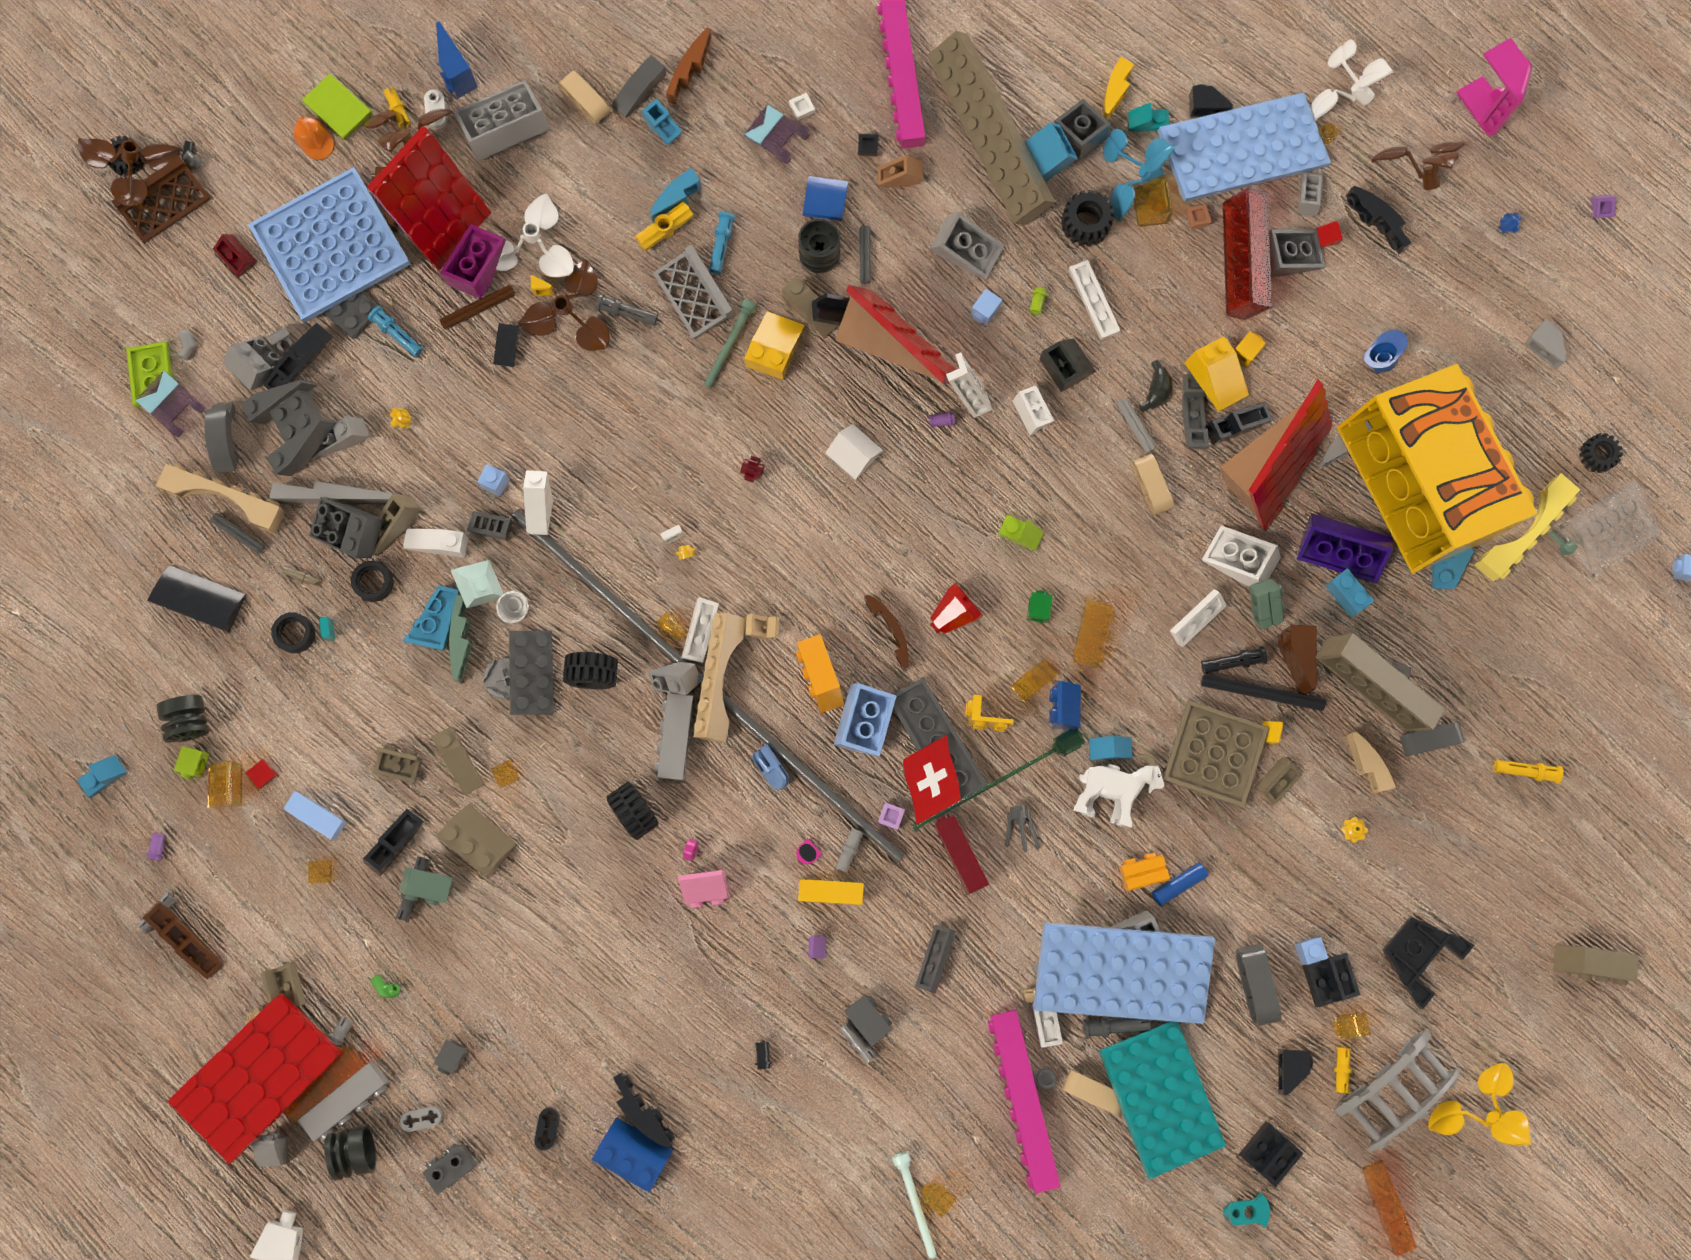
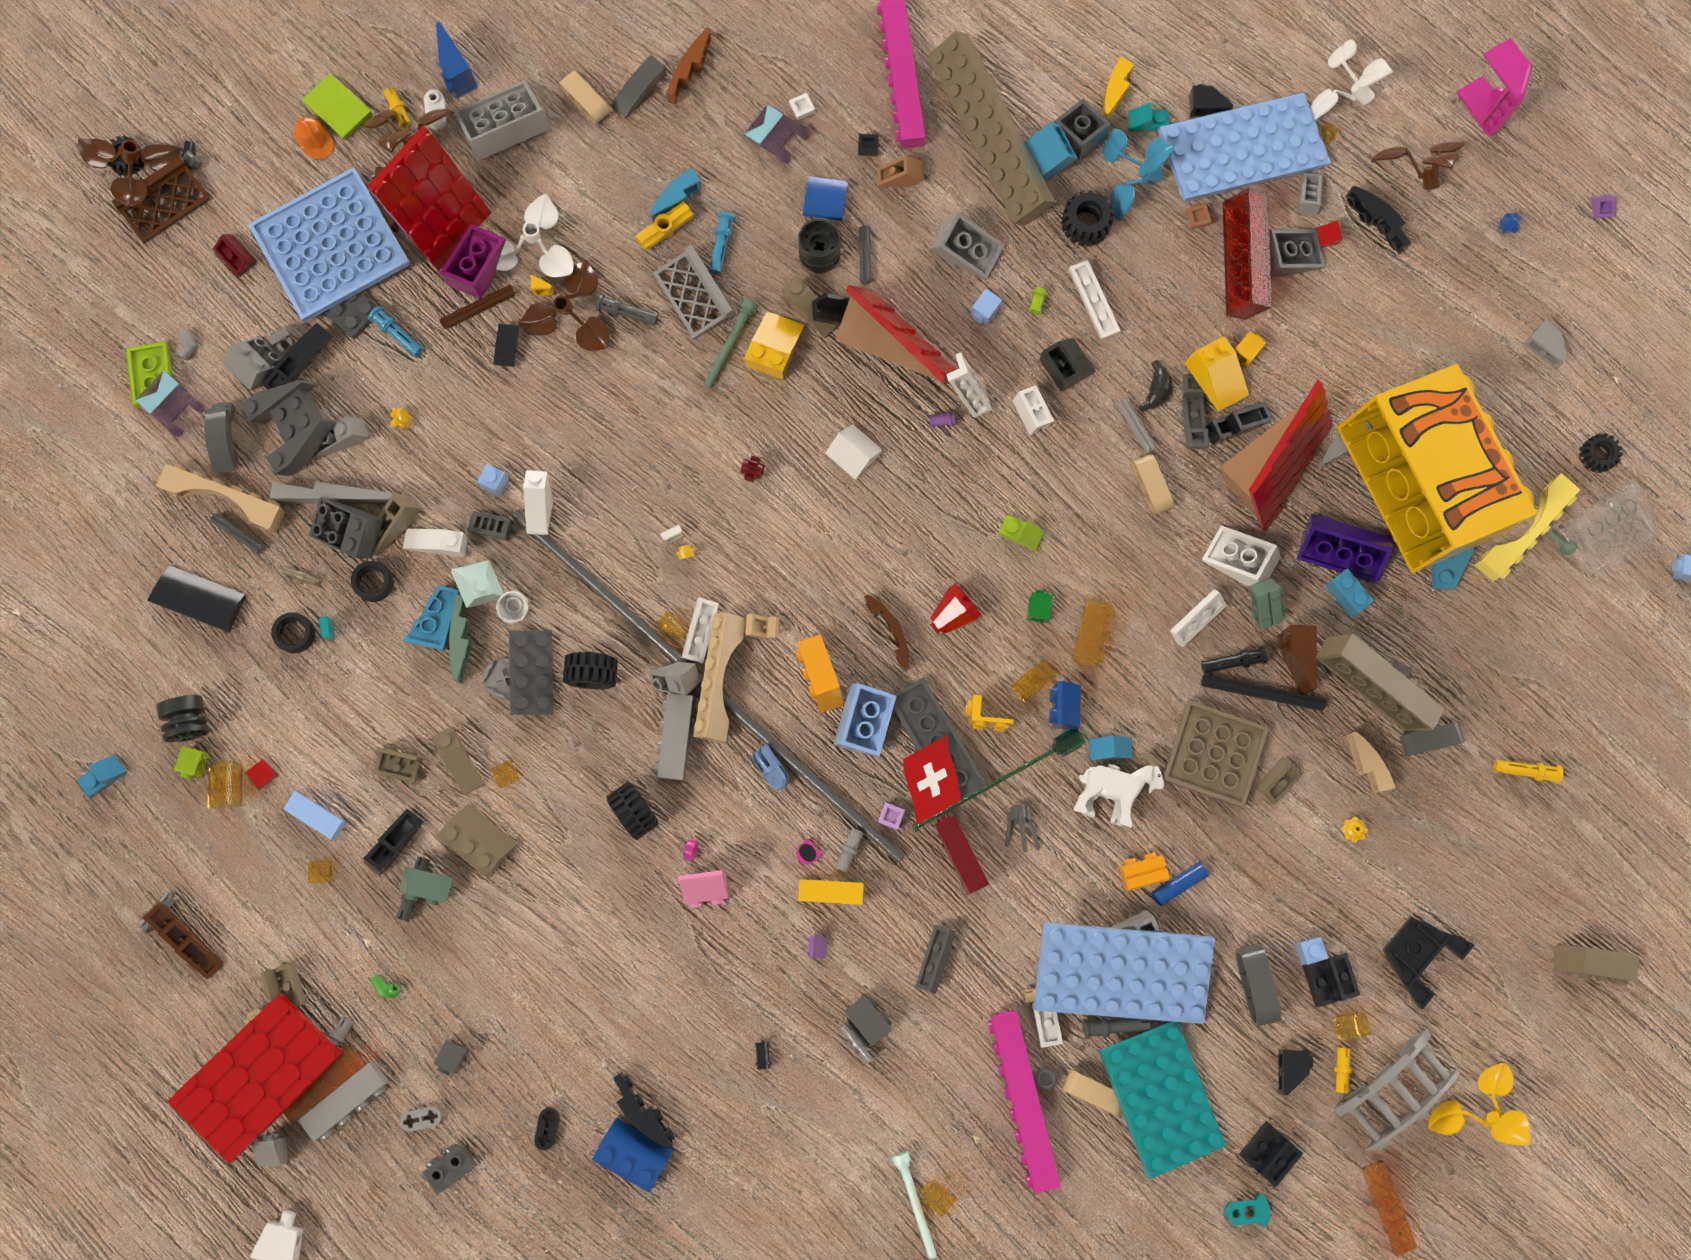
medium lavender pin [146,833,166,861] -> none
pearl dark grey wheel [324,1125,376,1181] -> none
dark azure brick [641,98,683,146] -> none
clear yellow slope [1134,174,1173,227] -> none
yellow slope [1262,721,1283,745] -> none
blue piece [1364,330,1408,374] -> none

